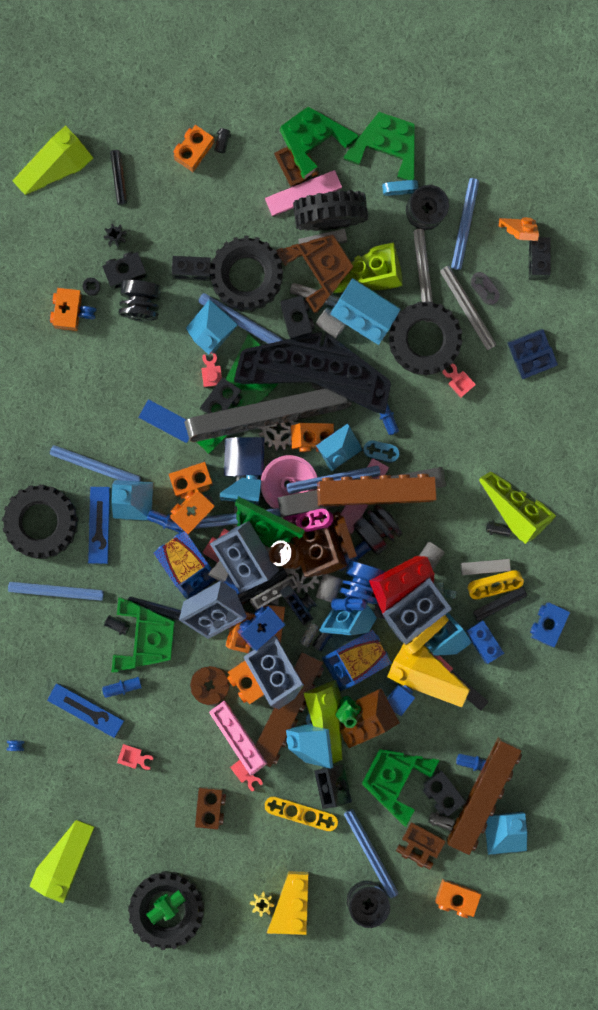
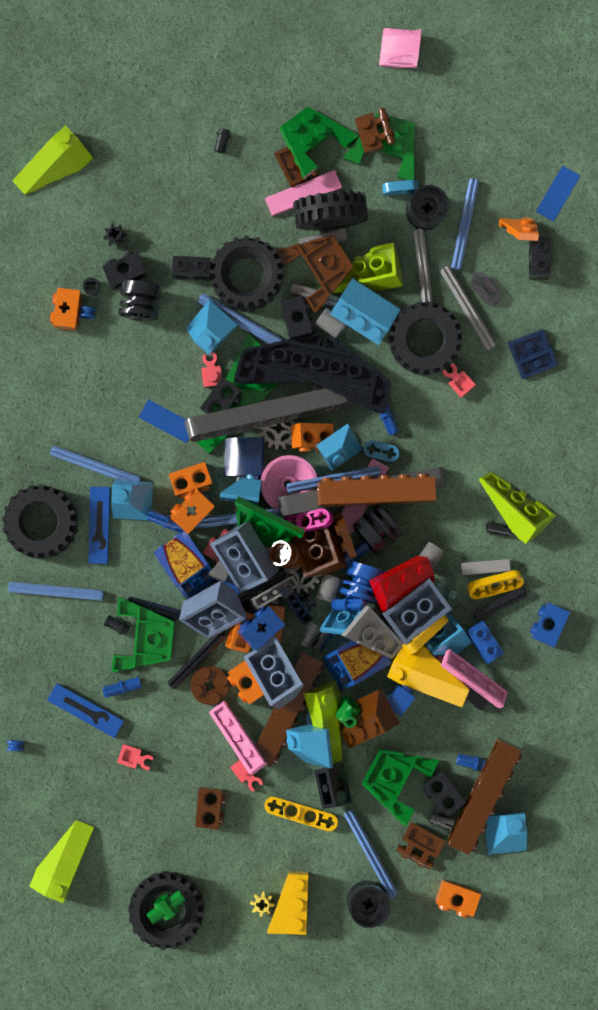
black axle [110,150,127,205] -> none
orange brick [173,125,215,172] -> none
none -> black axle [168,631,227,689]
none -> light grey wing [342,606,403,659]
none -> reddish brown plate [355,108,395,155]
none -> bright pink slope [379,28,421,68]
none -> bright pink tile [441,649,508,709]
none -> blue sticker [536,166,580,222]

